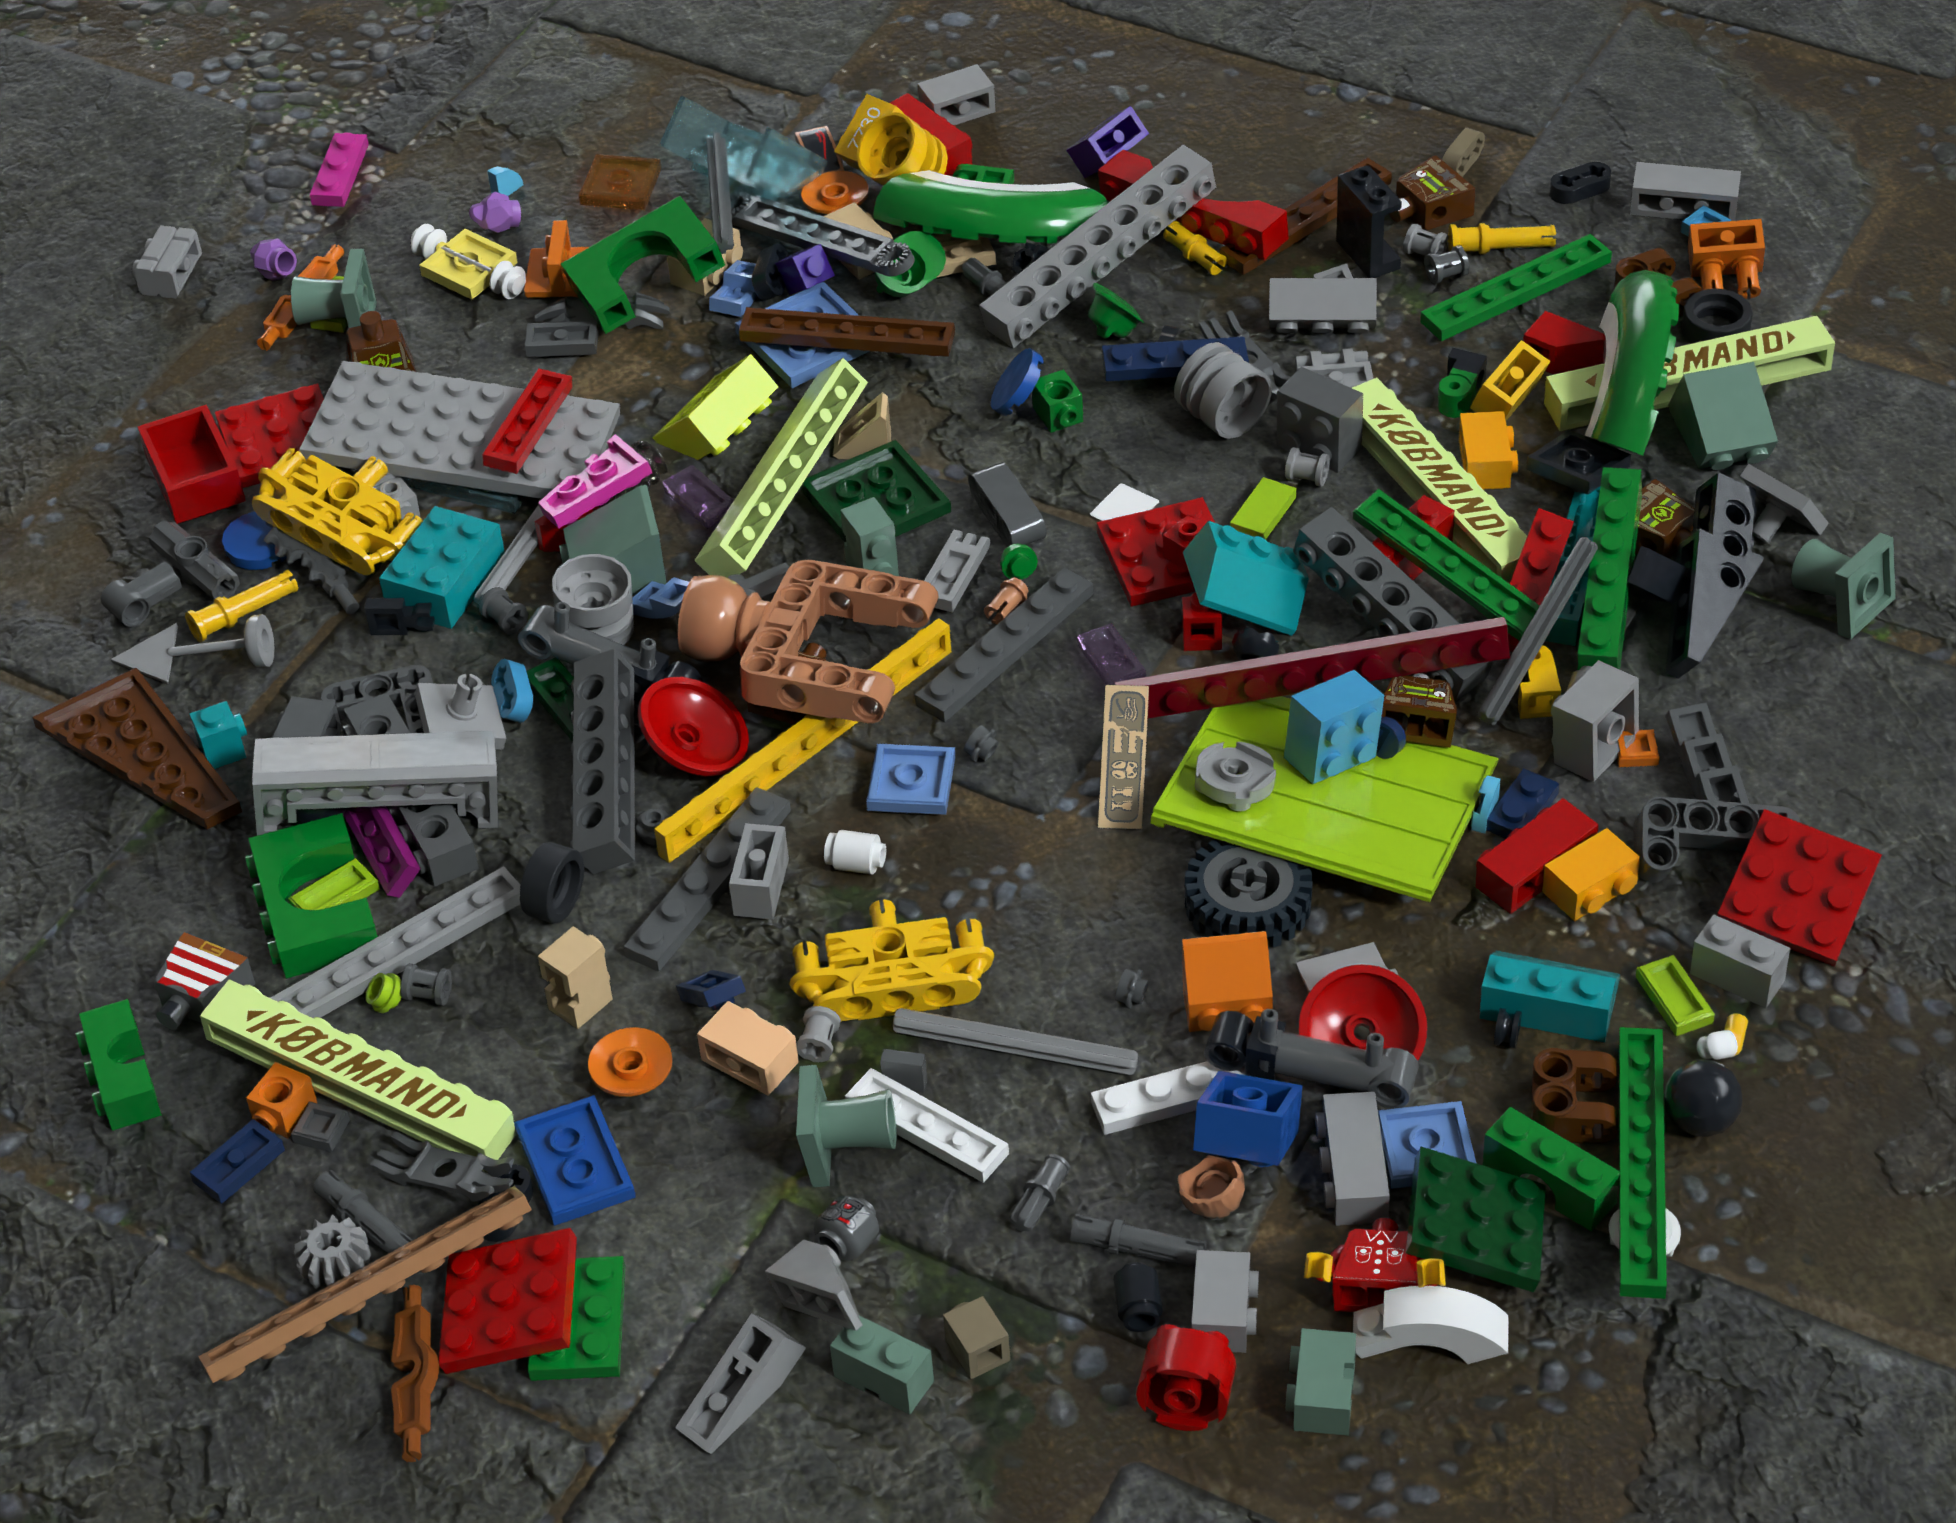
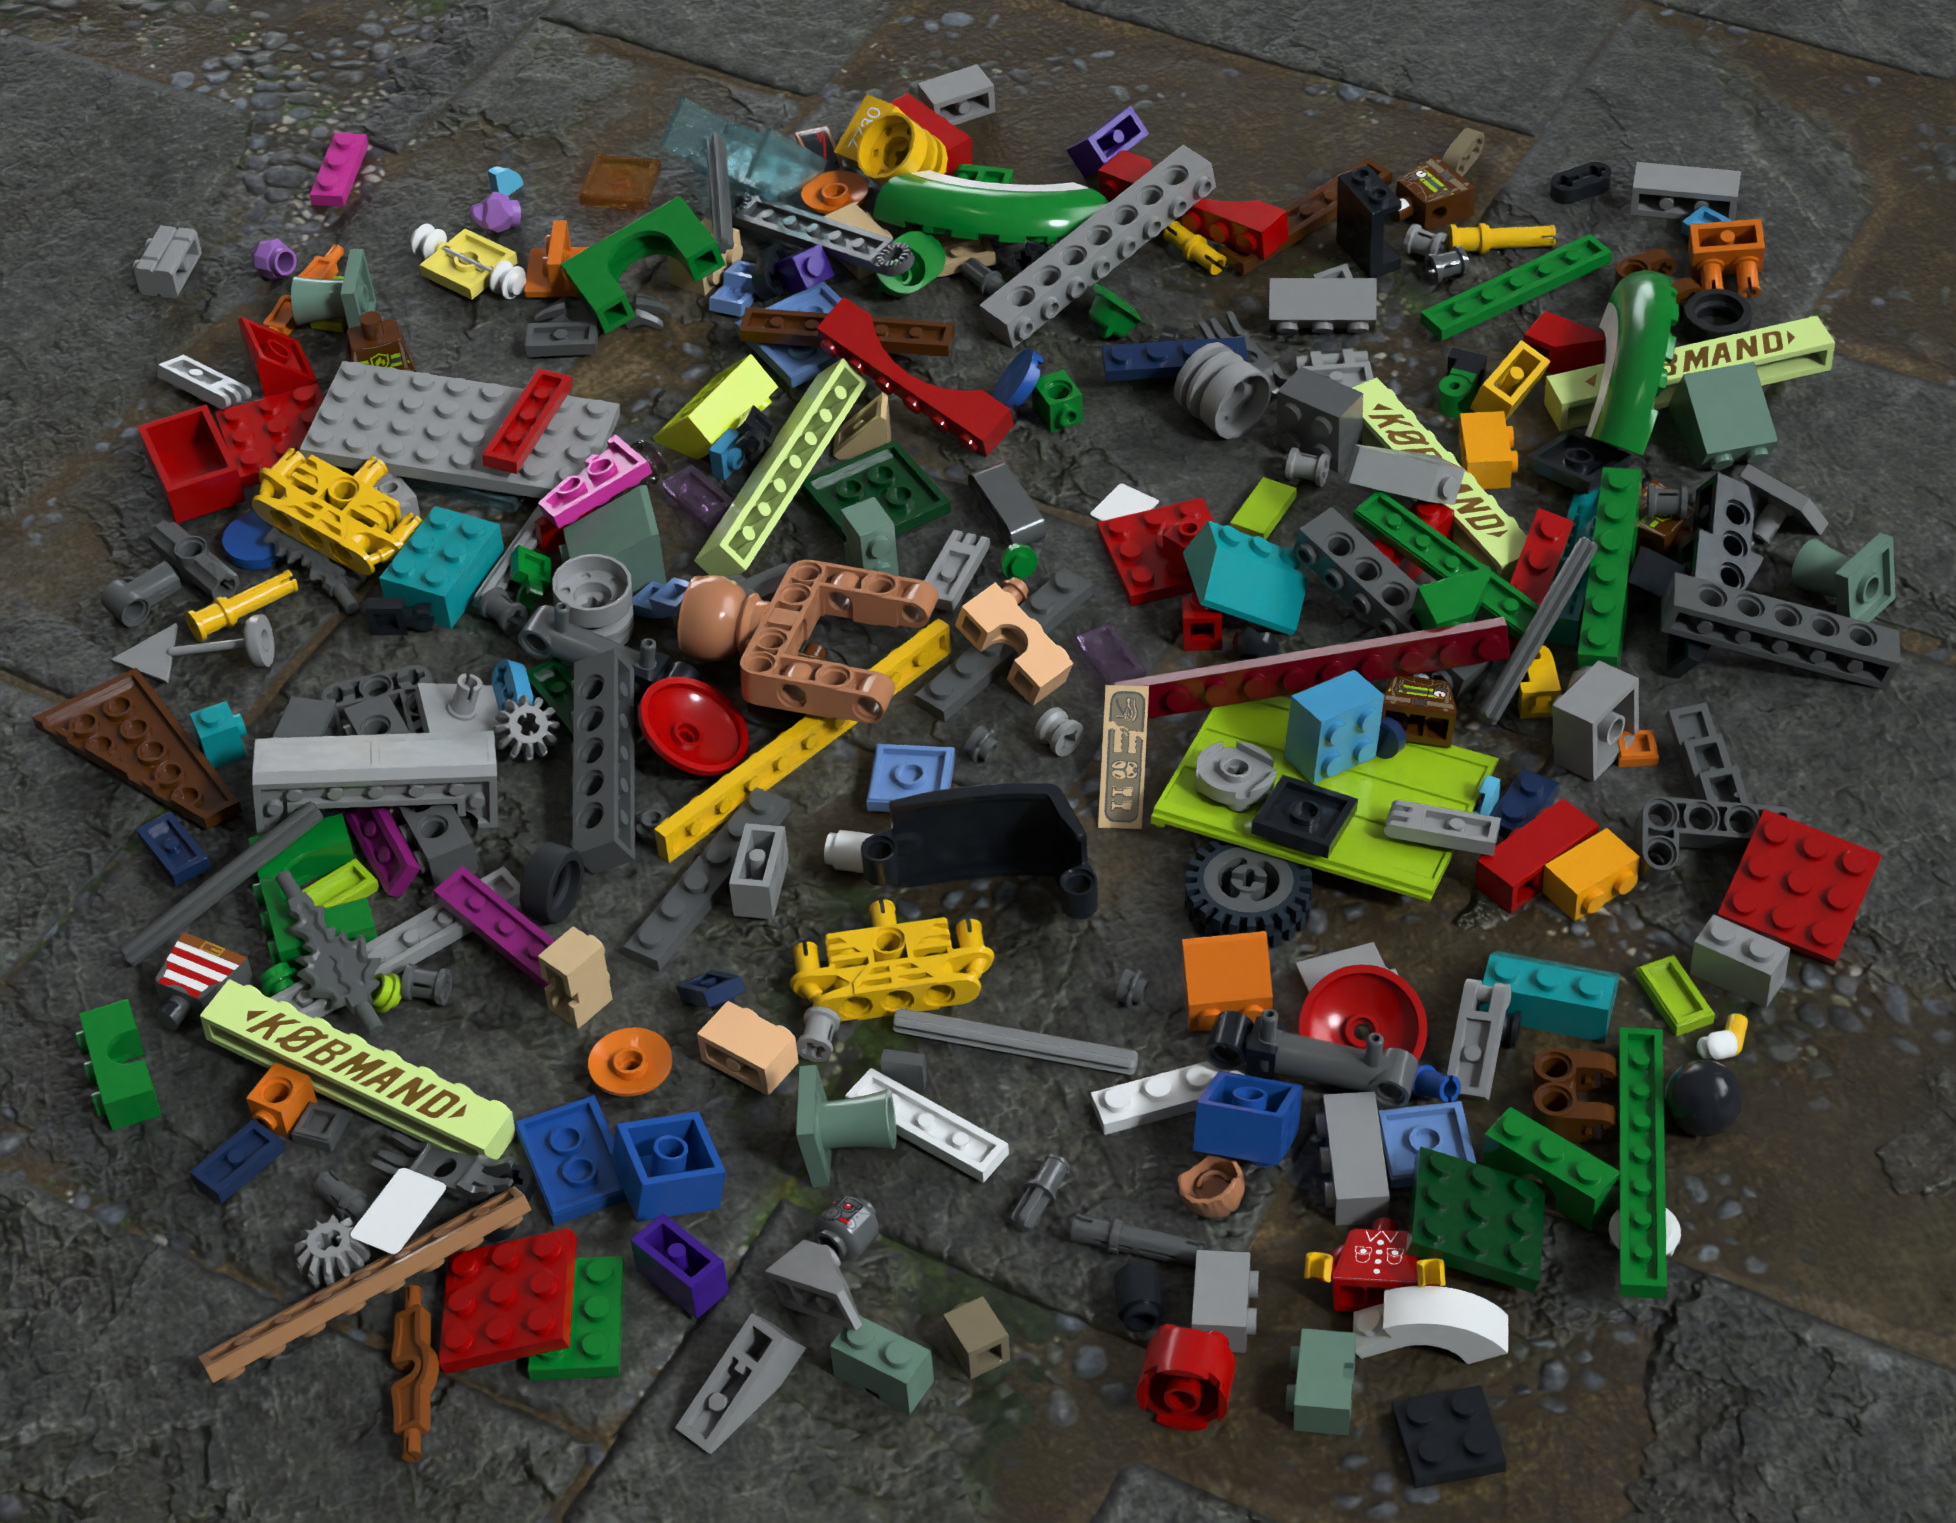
none -> dark grey axle [120,801,323,966]
none -> dark blue plate [136,811,211,886]
none -> light grey hinge [158,355,252,409]
none -> red slope [238,316,317,397]
none -> green plate [259,962,300,998]
none -> dark grey piece [275,870,385,1036]
none -> white sticker [350,1168,446,1254]
none -> magenta plate [433,865,555,990]
none -> light grey gear [492,695,560,762]
none -> green plate [511,545,551,612]
none -> blue brick [611,1111,726,1222]
none -> dark purple brick [630,1213,729,1319]
none -> dark azure plate [709,428,745,481]
none -> black plate [735,405,780,461]
none -> red arch [816,297,1014,457]
none -> black panel [861,783,1098,919]
none -> light nougat arch [955,582,1073,706]
none -> light grey wheel [1034,707,1084,757]
none -> black plate [1251,775,1358,859]
none -> light grey slope [1344,444,1465,505]
none -> light grey hinge [1384,800,1501,856]
none -> black plate [1391,1385,1506,1489]
none -> green slope [1412,566,1492,630]
none -> blue pin [1412,1064,1461,1103]
none -> light grey plate [1447,978,1511,1101]
none -> dark grey bush [1646,485,1688,519]
none -> dark grey brick [1661,572,1900,690]

